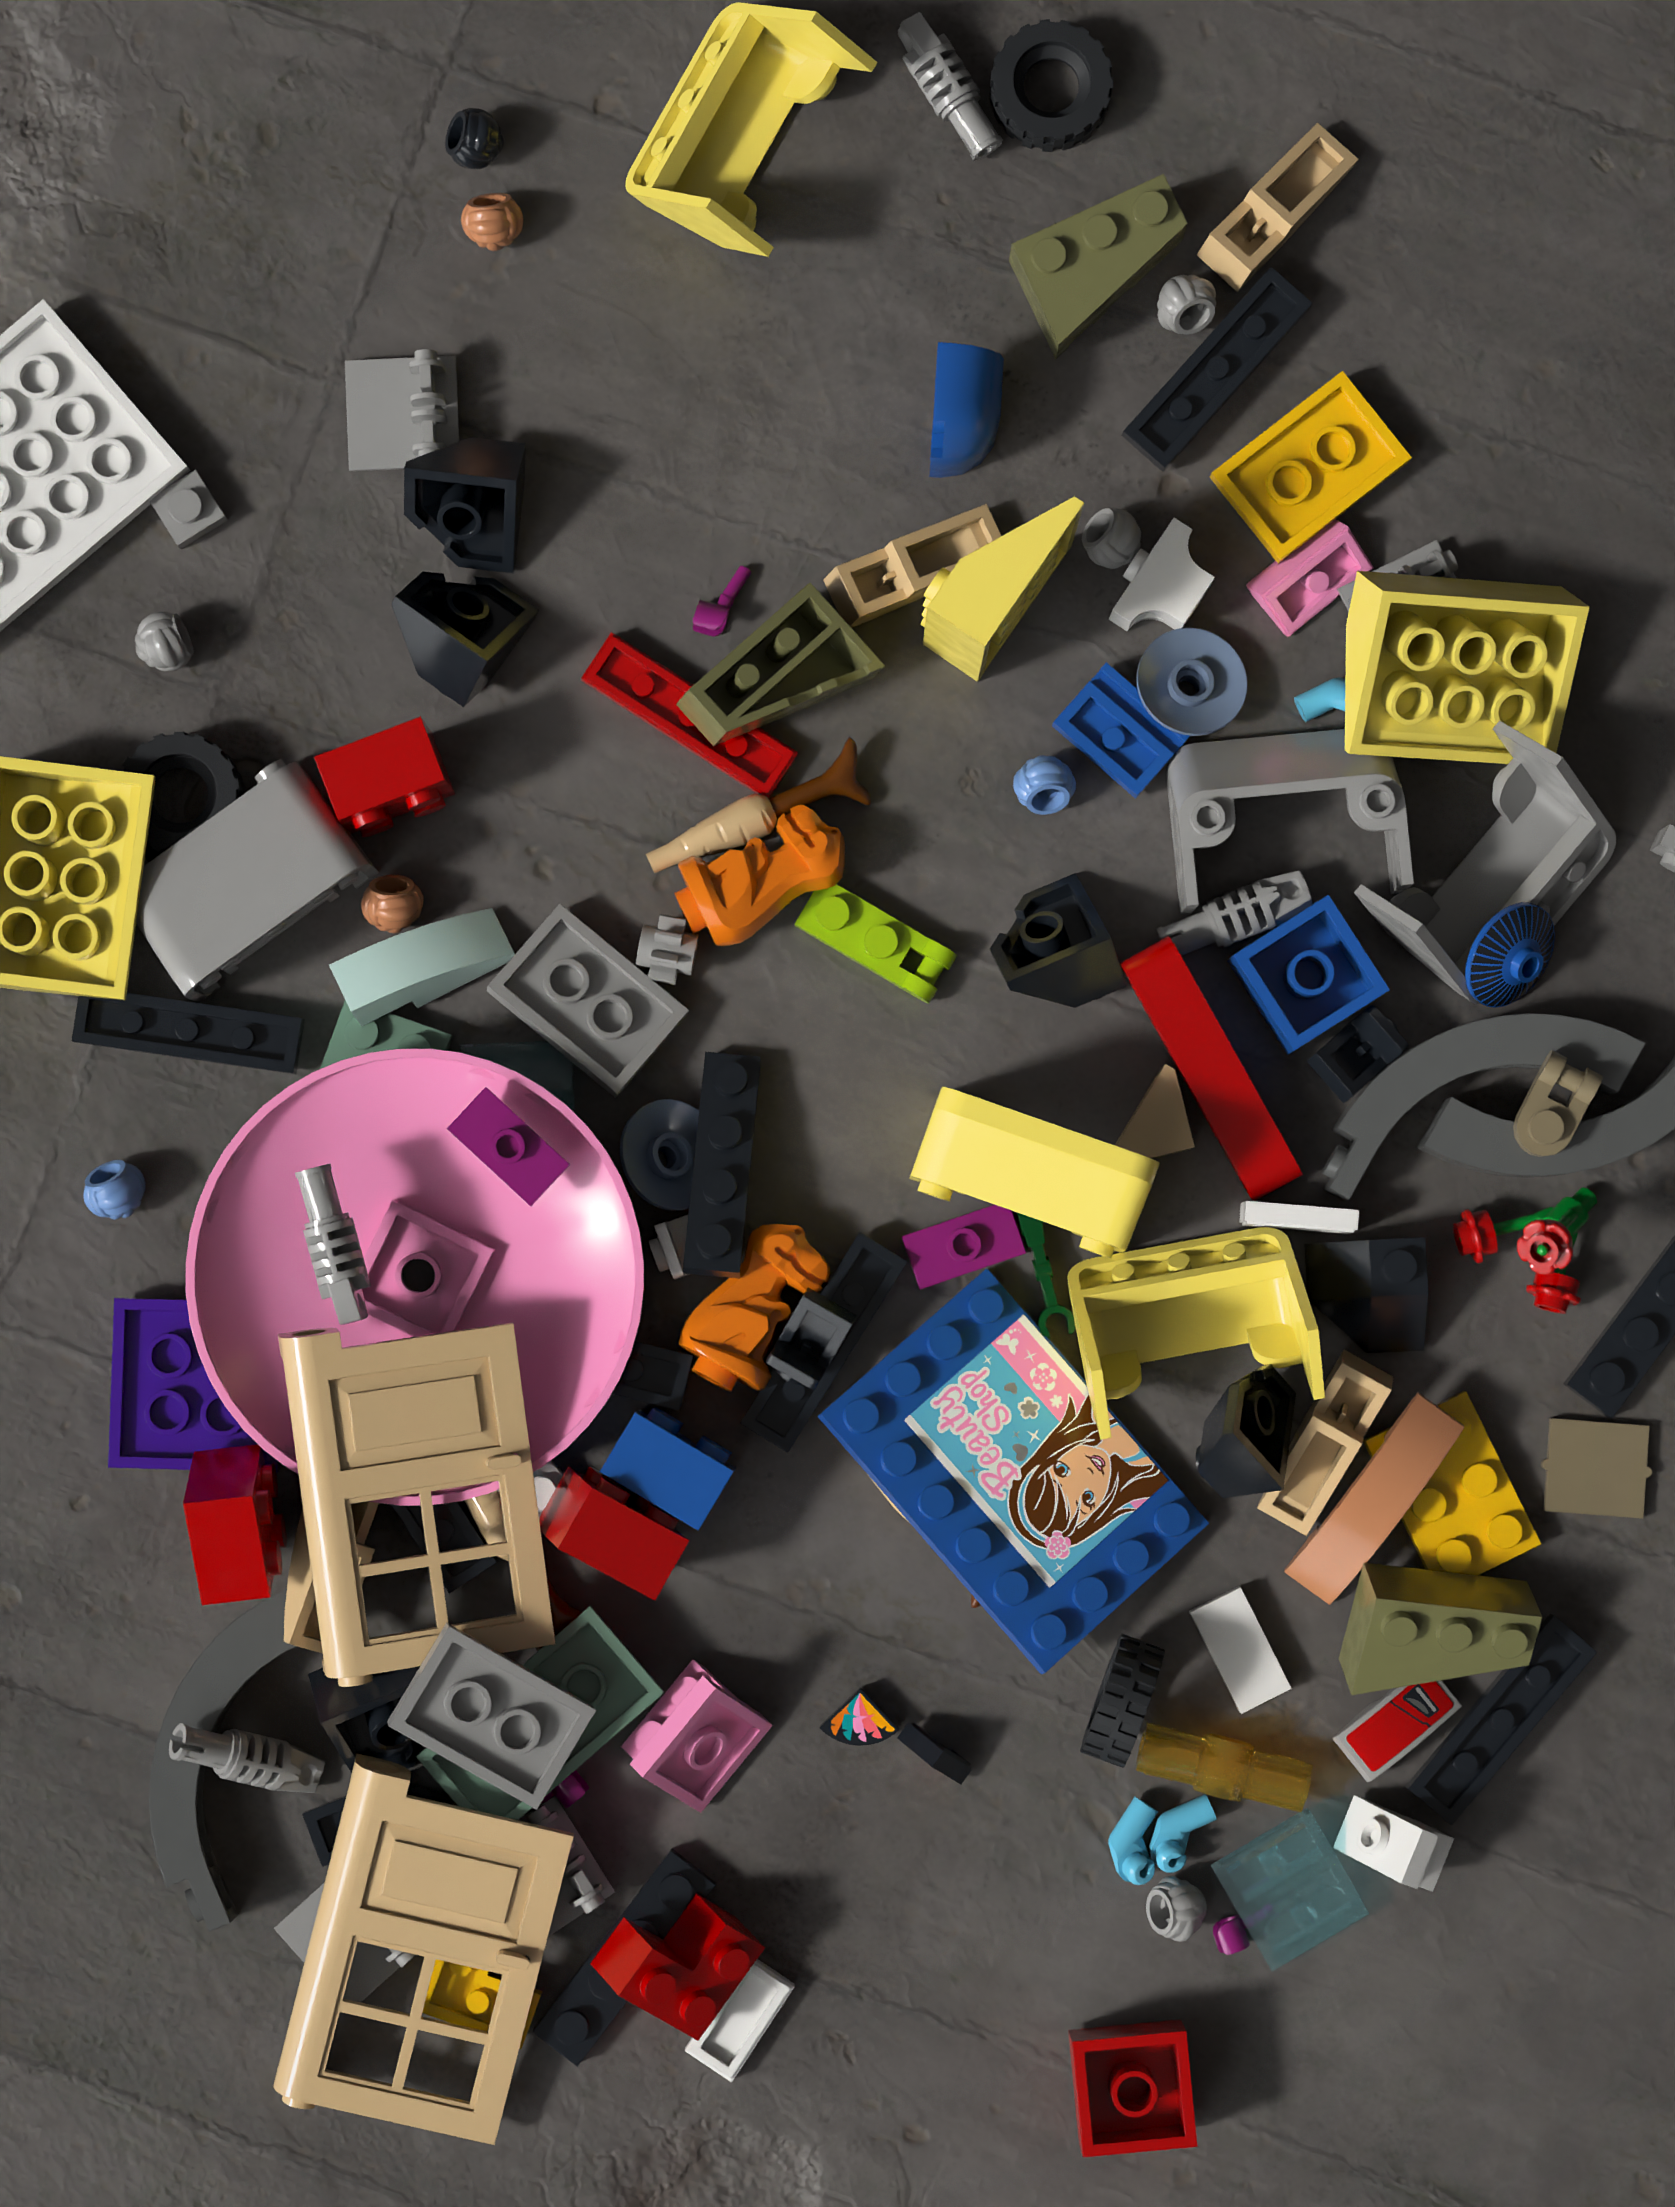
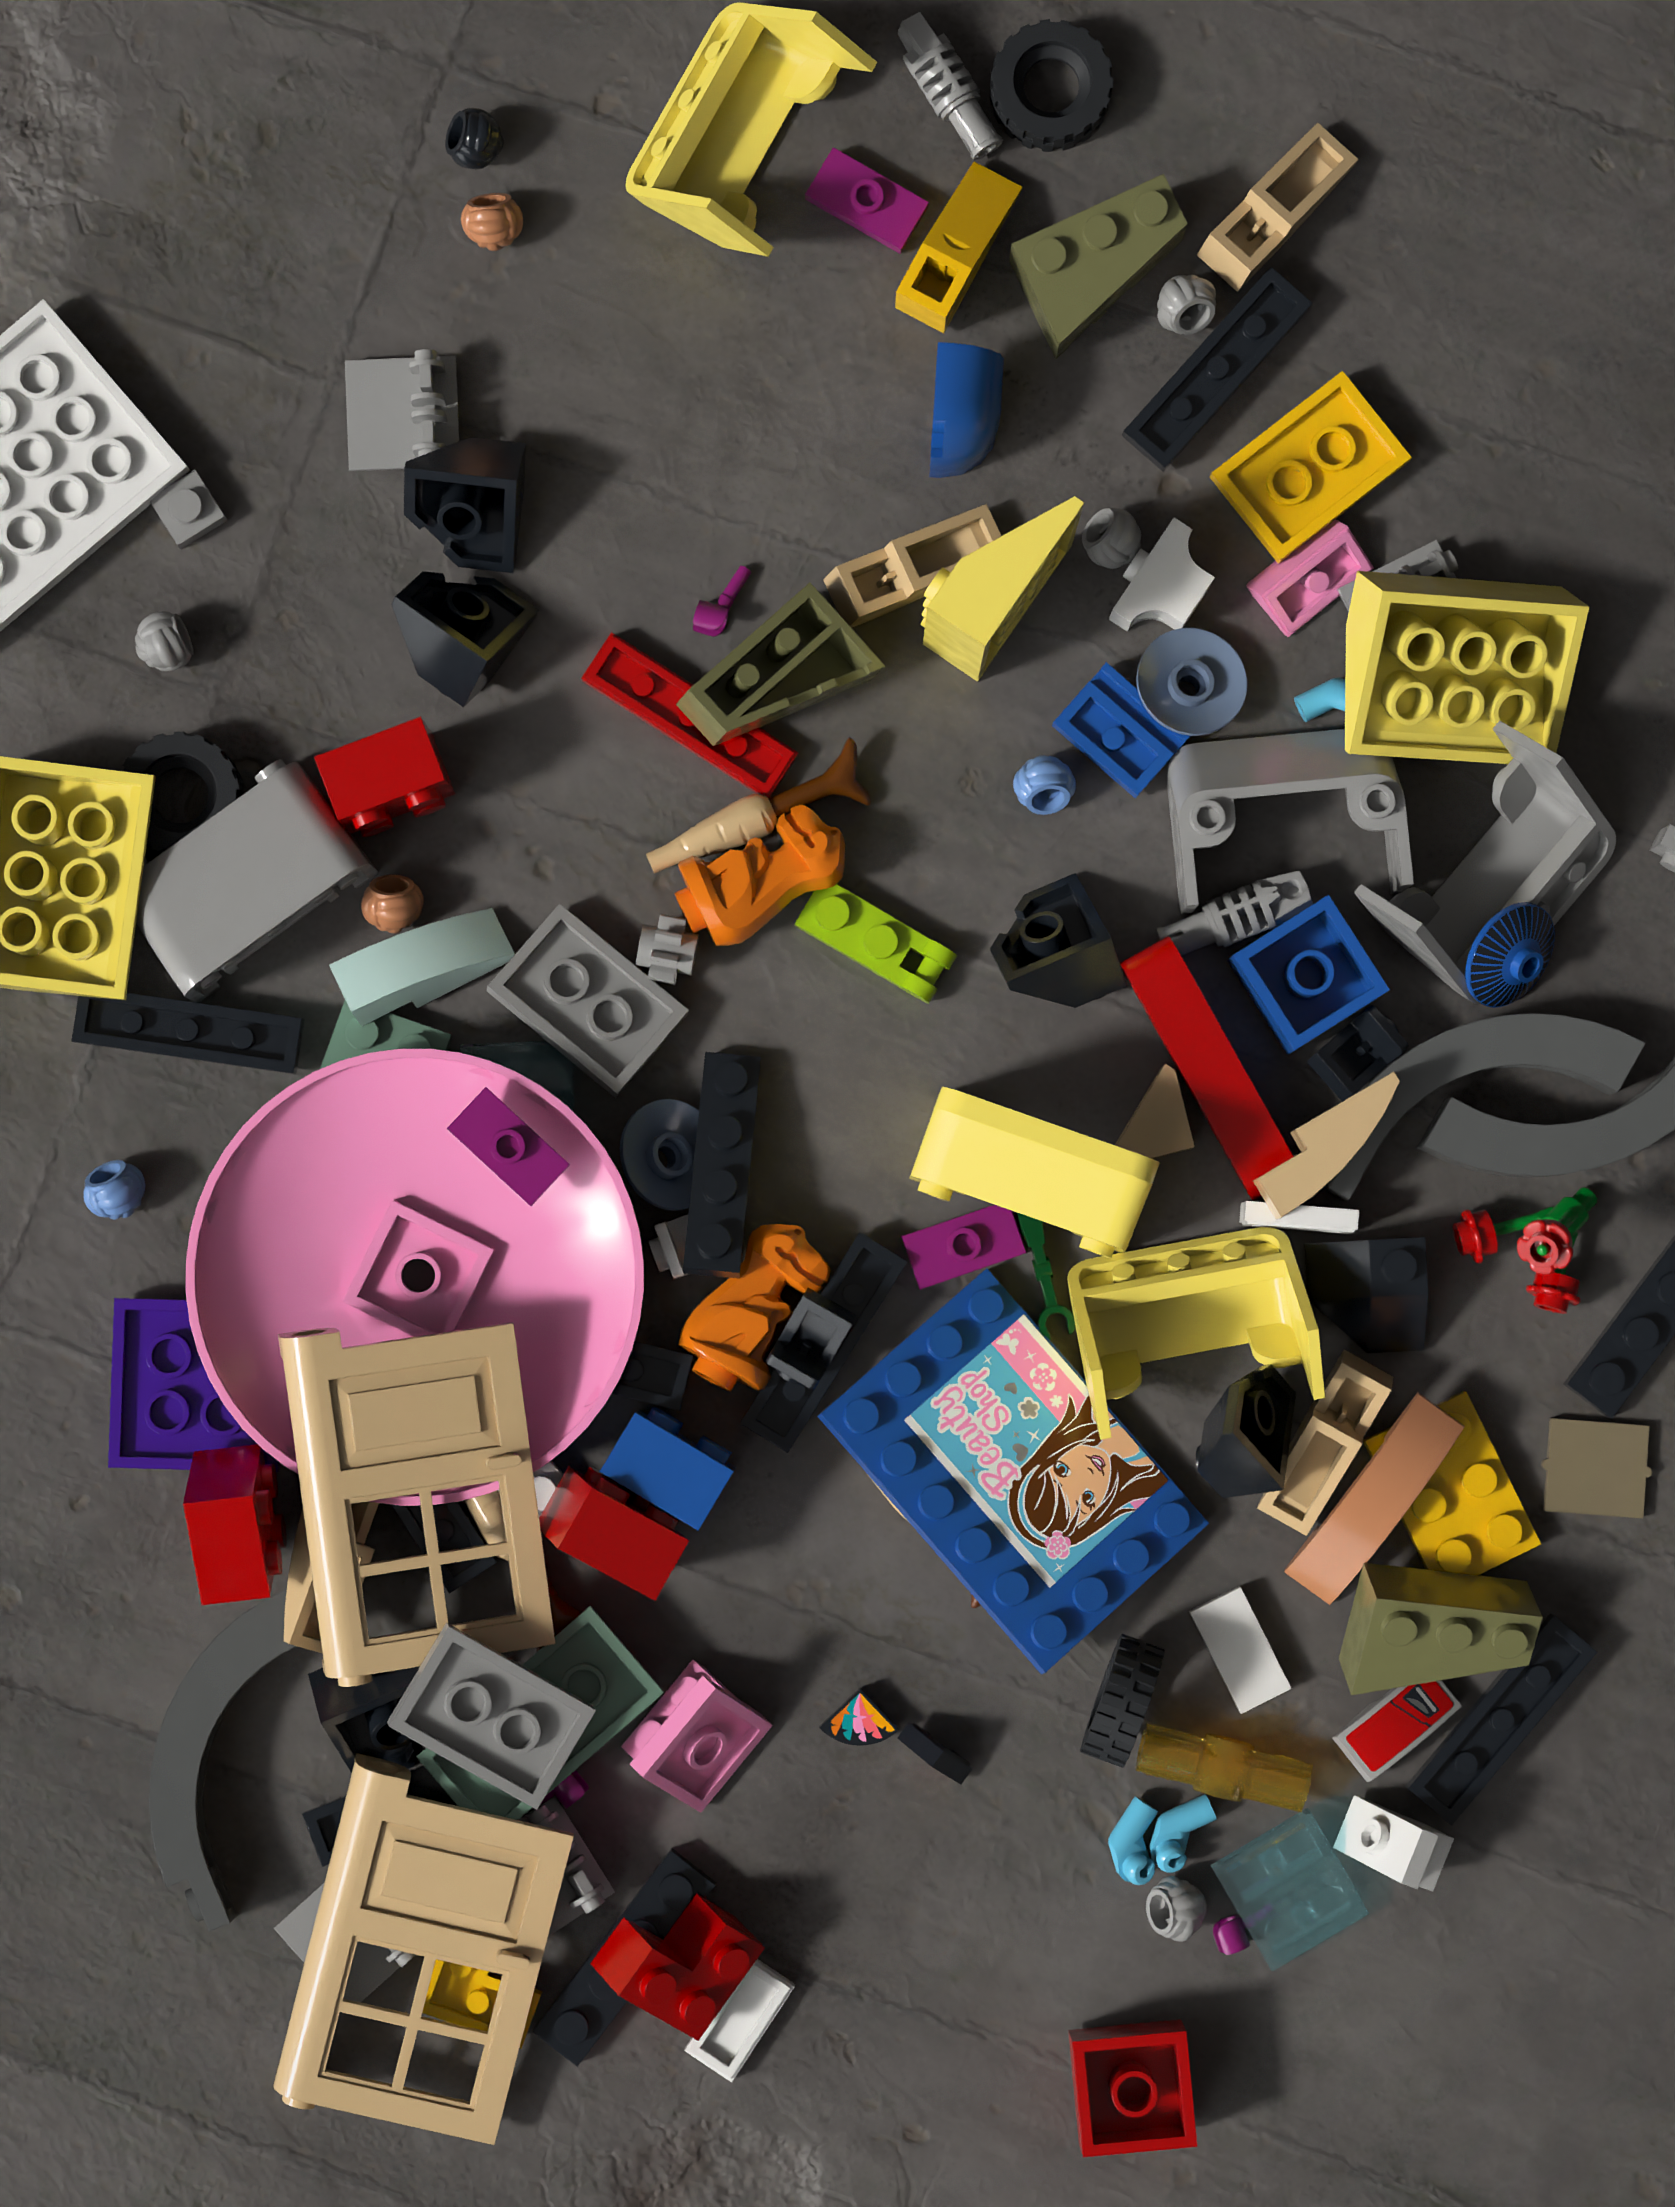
light grey hinge [169,1723,325,1793] -> none
light grey hinge [295,1163,371,1325] -> none
dark tan plate [1513,1050,1603,1157] -> none
none -> magenta plate [805,147,929,254]
none -> yellow slope [895,161,1023,334]
none -> tan slope [1253,1072,1400,1220]

